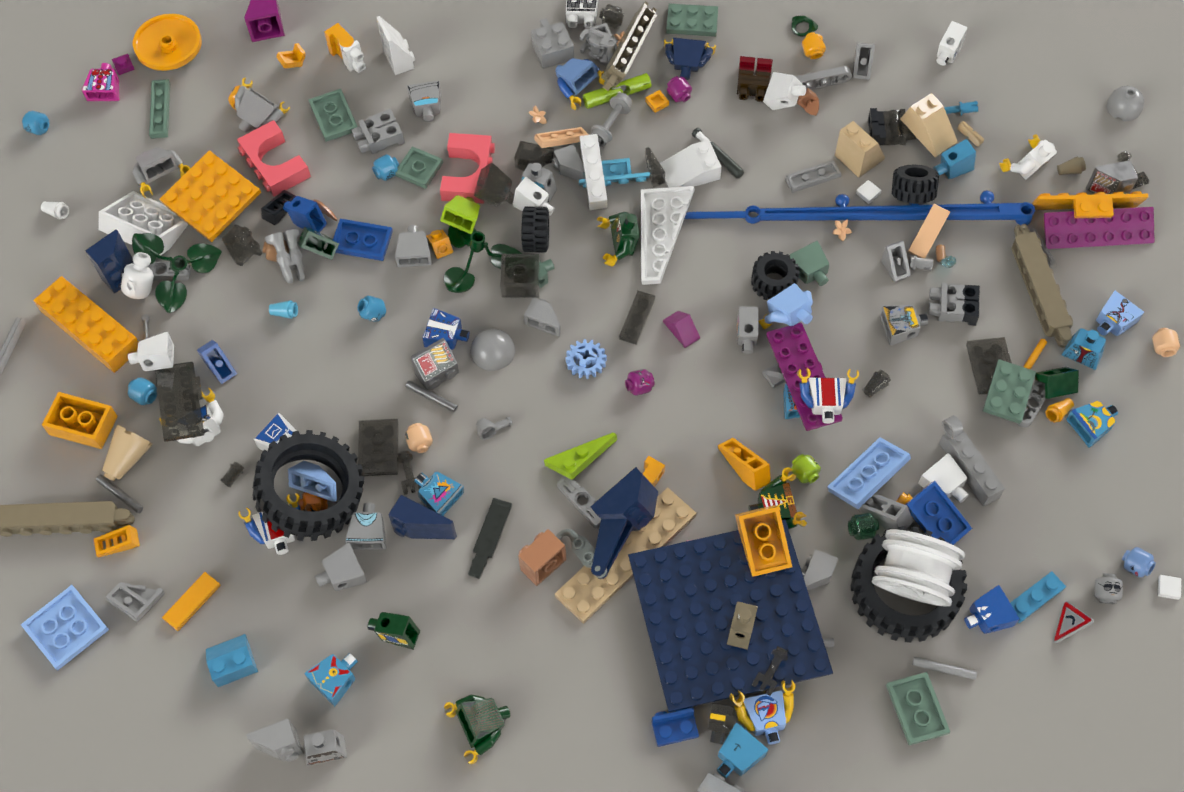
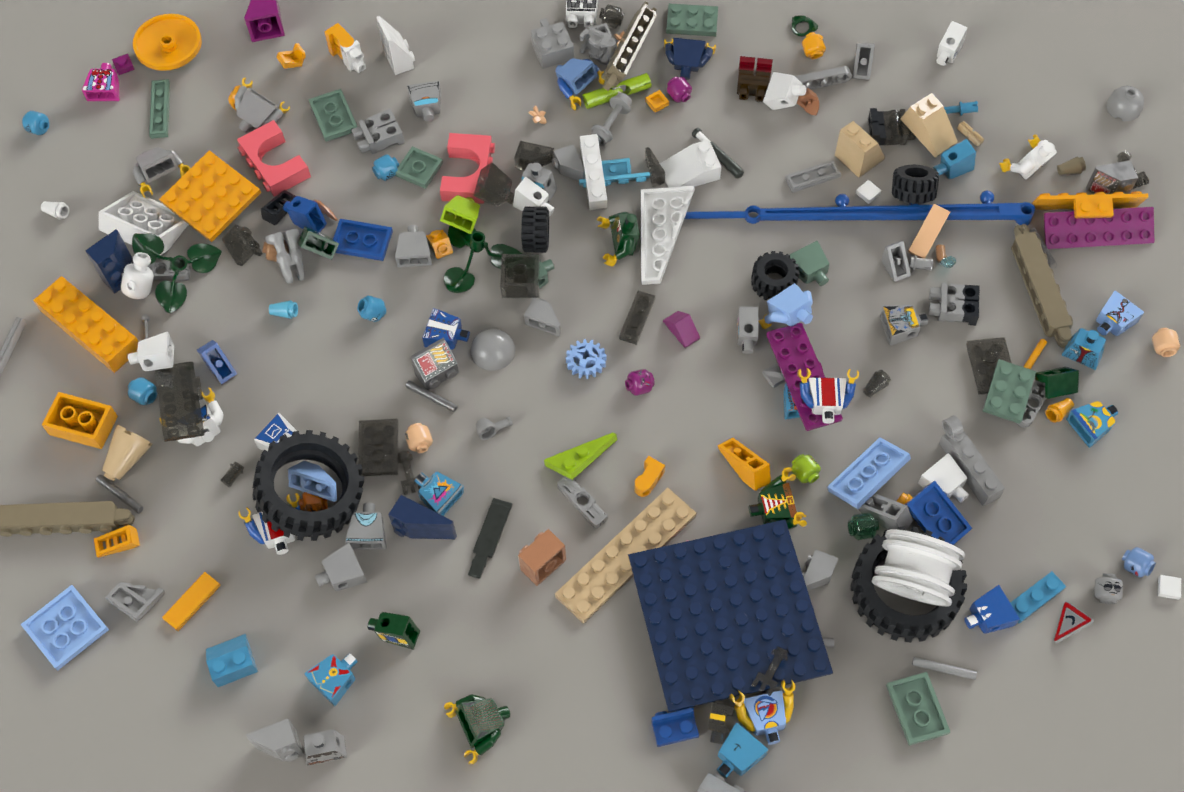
light nougat tile [534,127,589,148] -> none
dark blue slope [556,467,658,579] -> none
dark tan torso [727,602,758,650] -> none
light orange slope [735,505,792,577] -> none
light nougat plant [832,220,852,241] -> none

